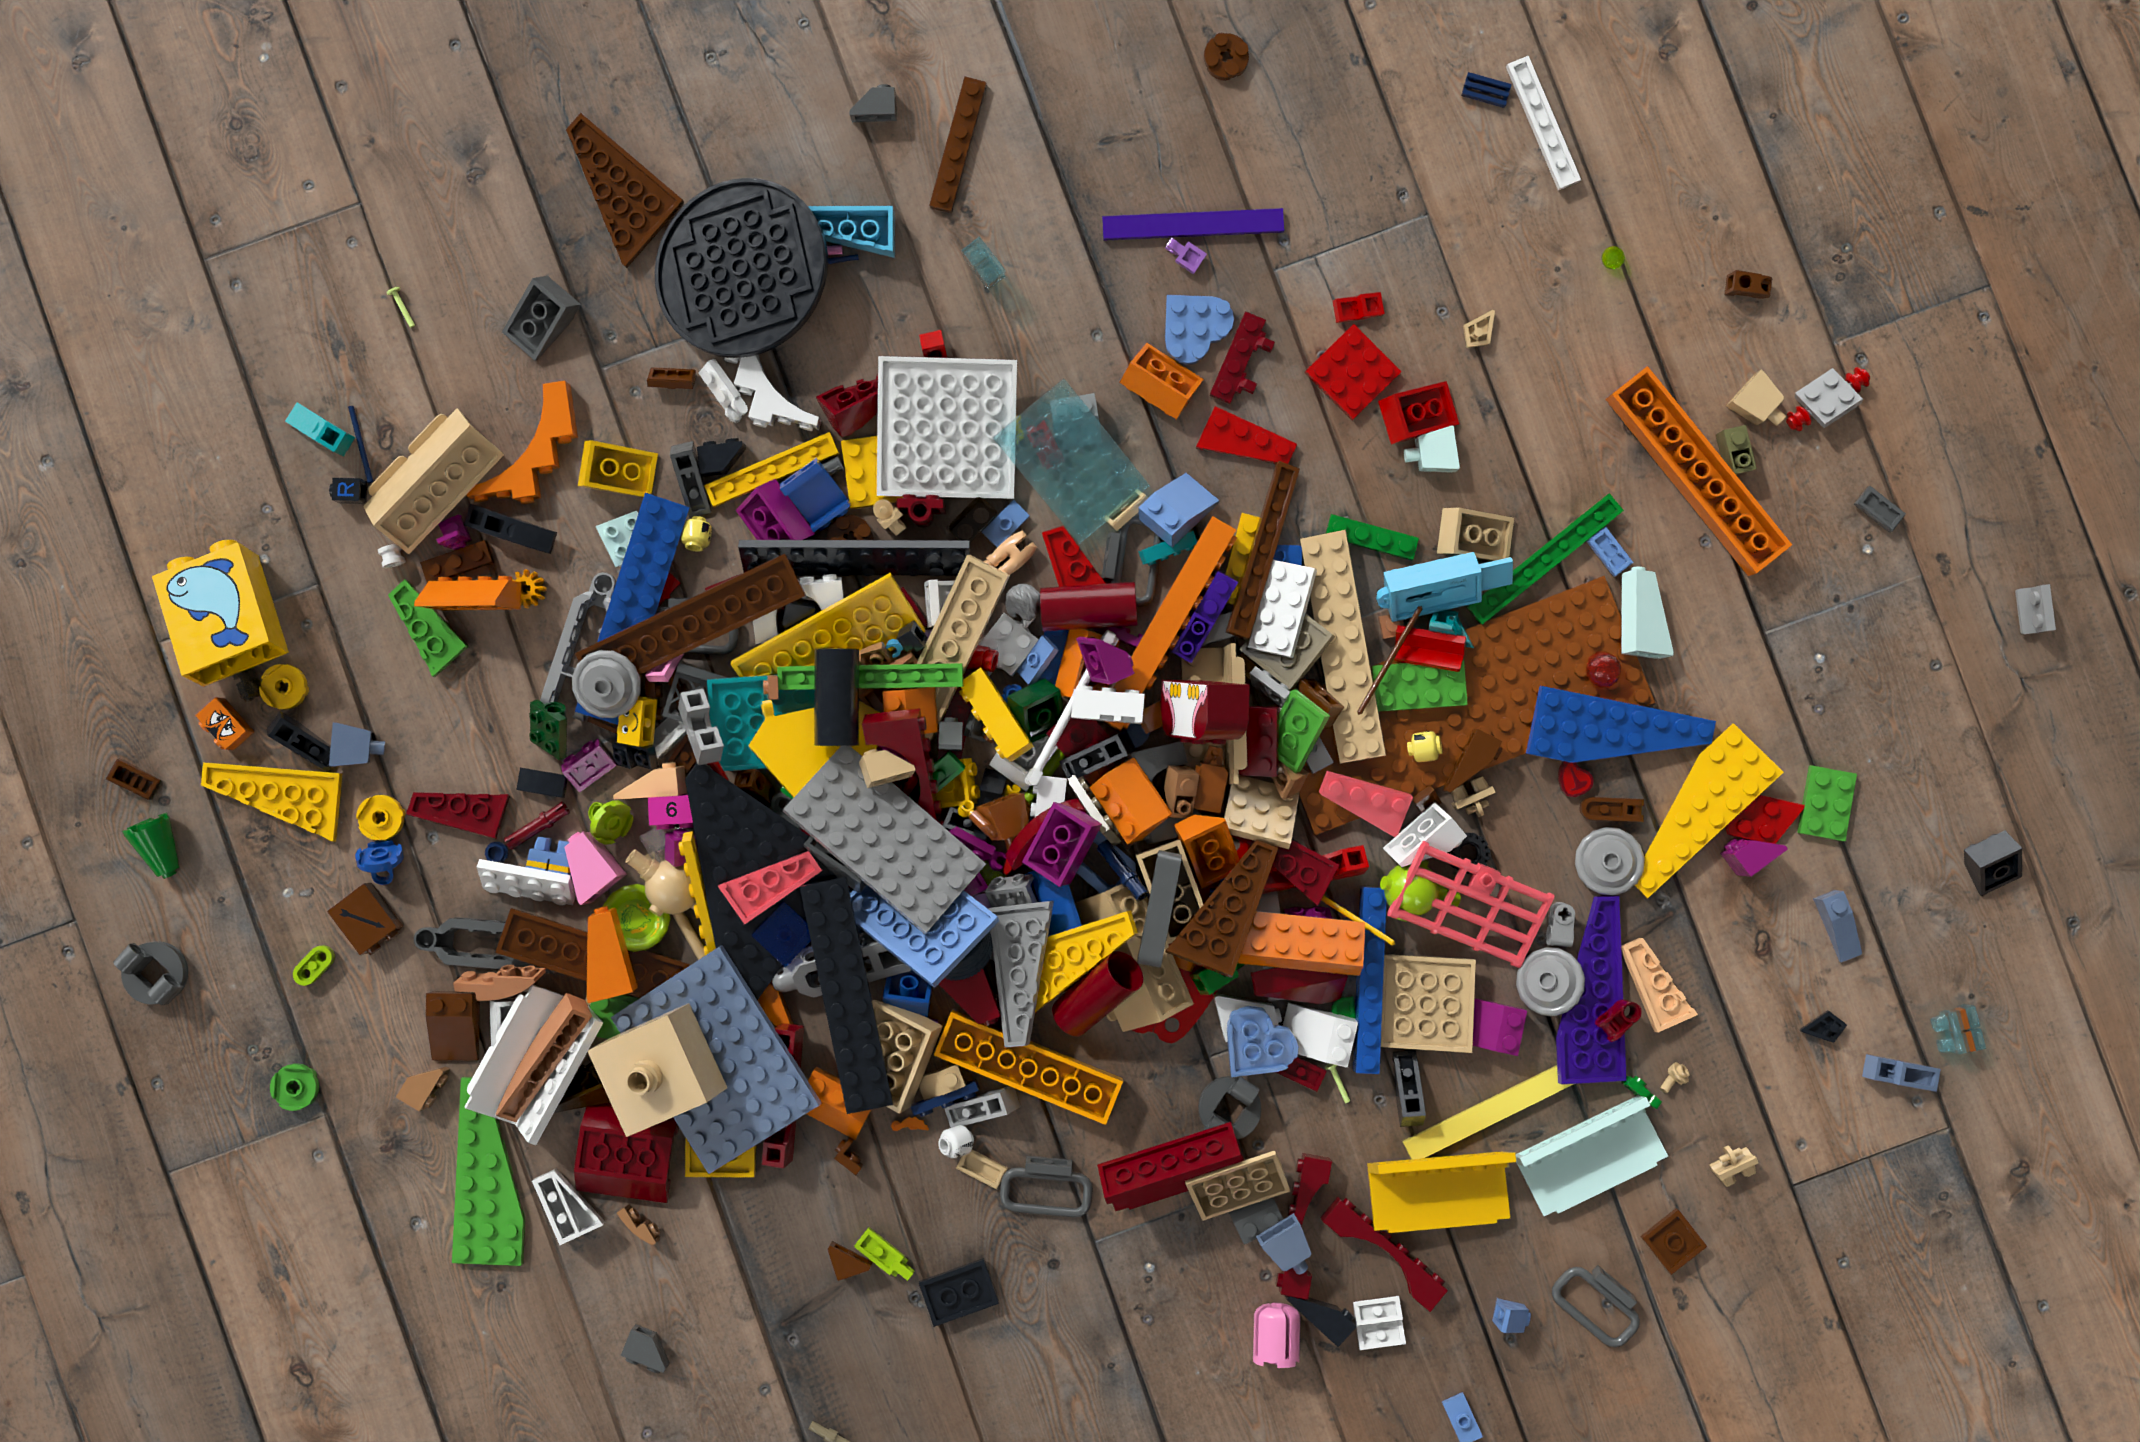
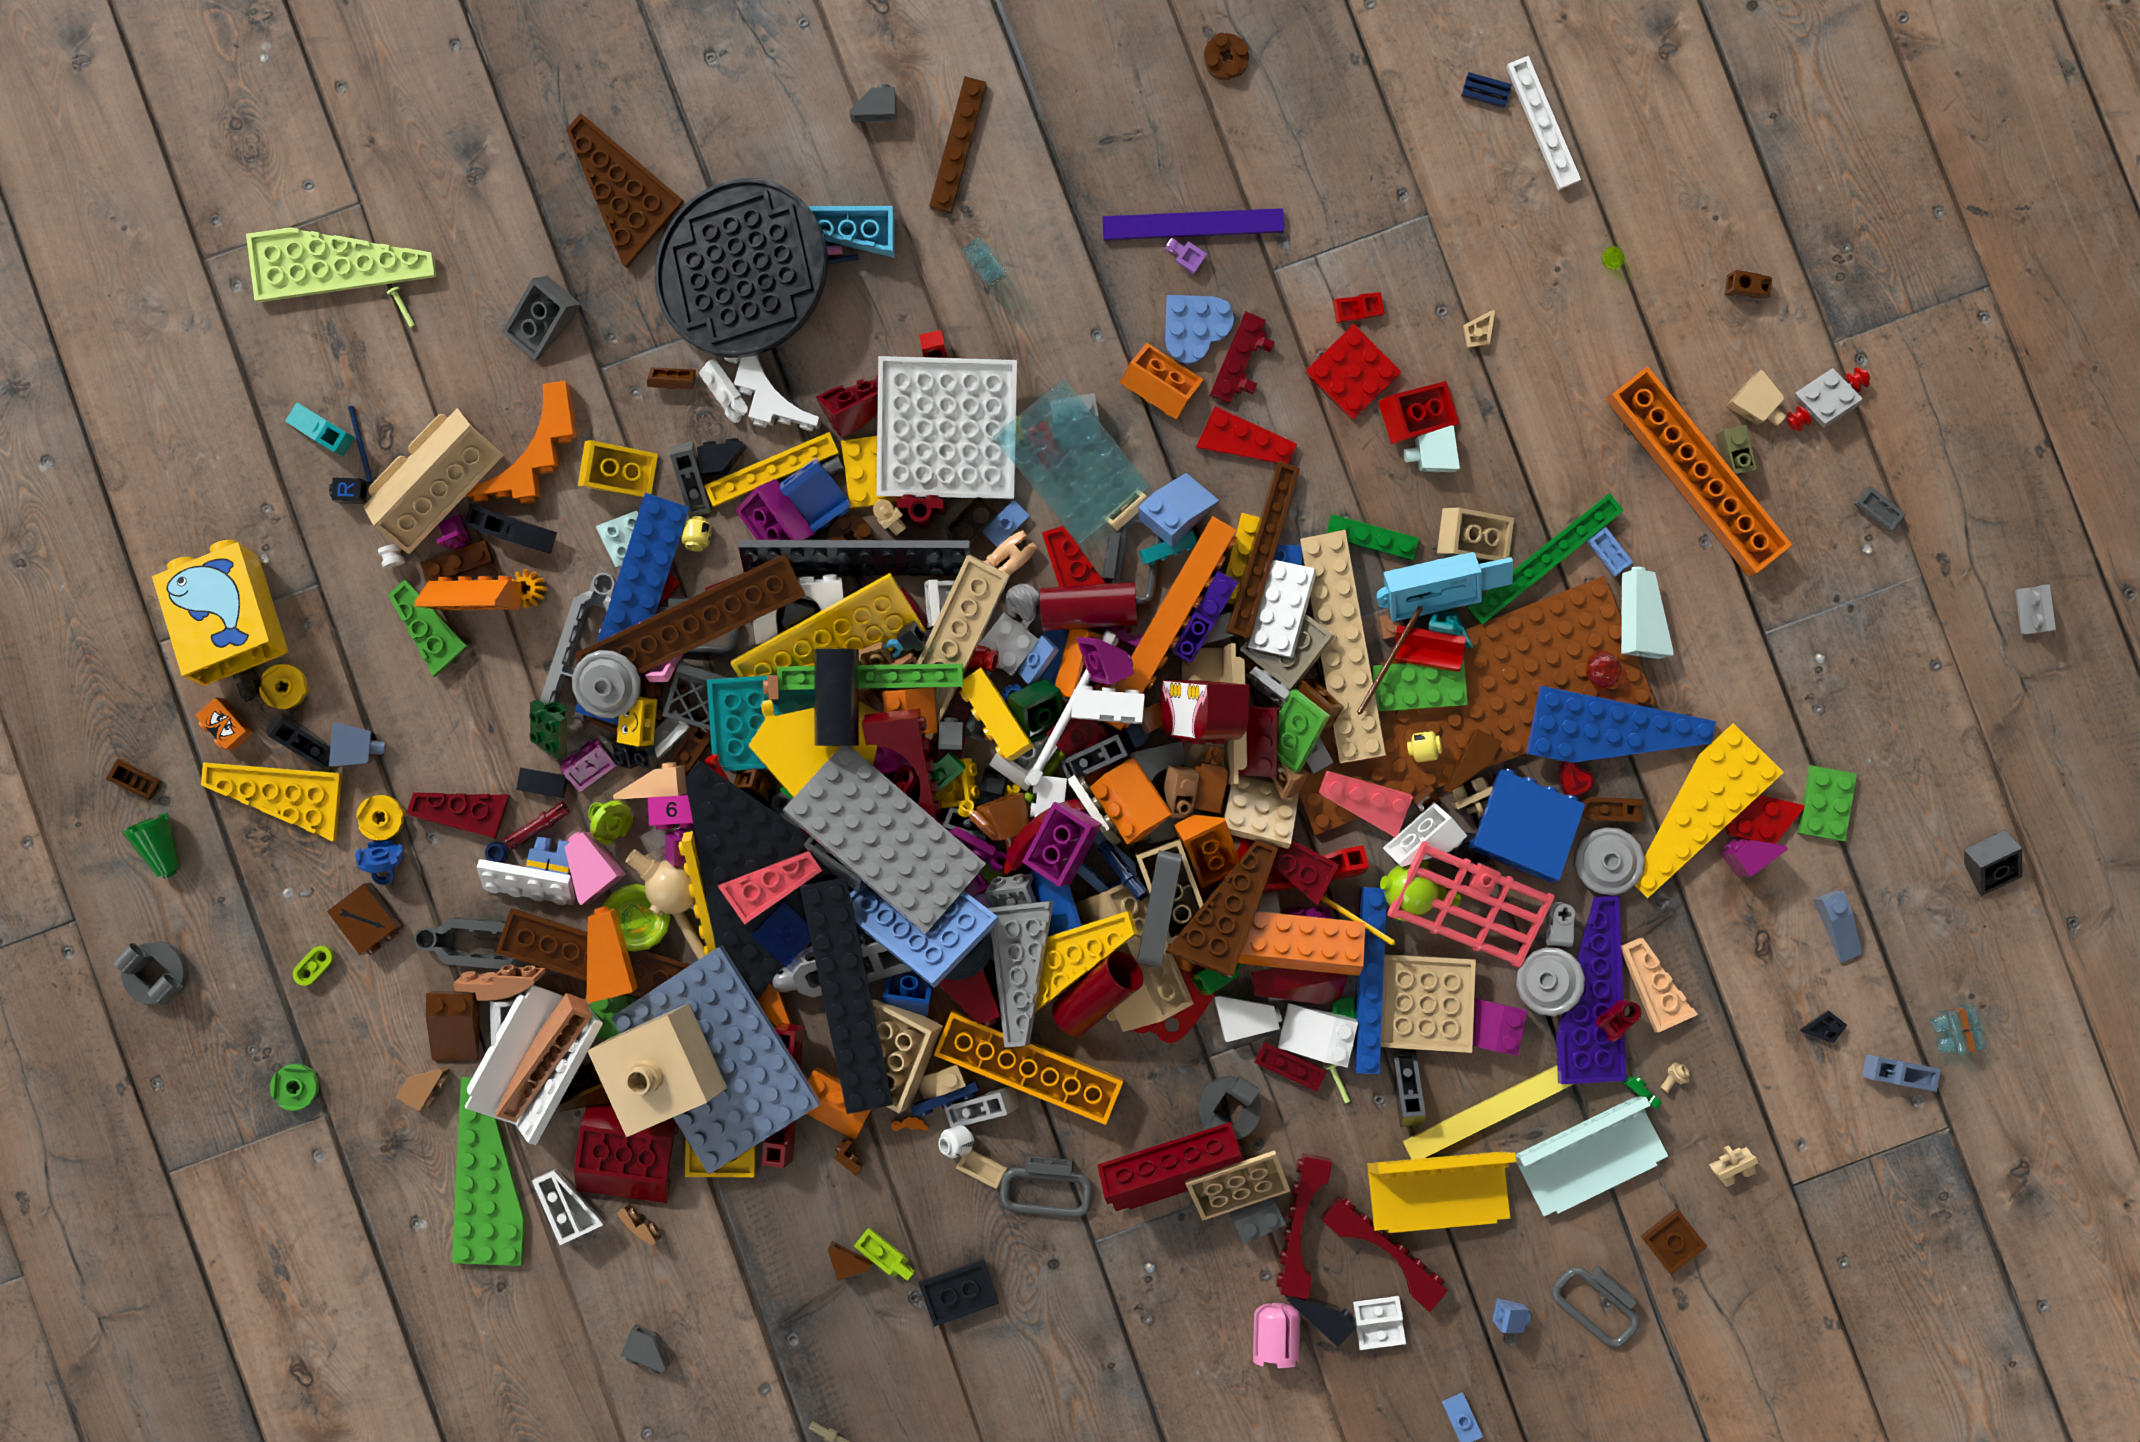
light grey arch [678,689,724,765] -> none
tan slope [859,749,915,789] -> none
medium blue plate [1226,1006,1299,1077] -> none
sand blue torso [1256,1213,1311,1274] -> none
none -> yellowish green wing [246,227,437,303]
none -> blue panel [1468,768,1585,883]

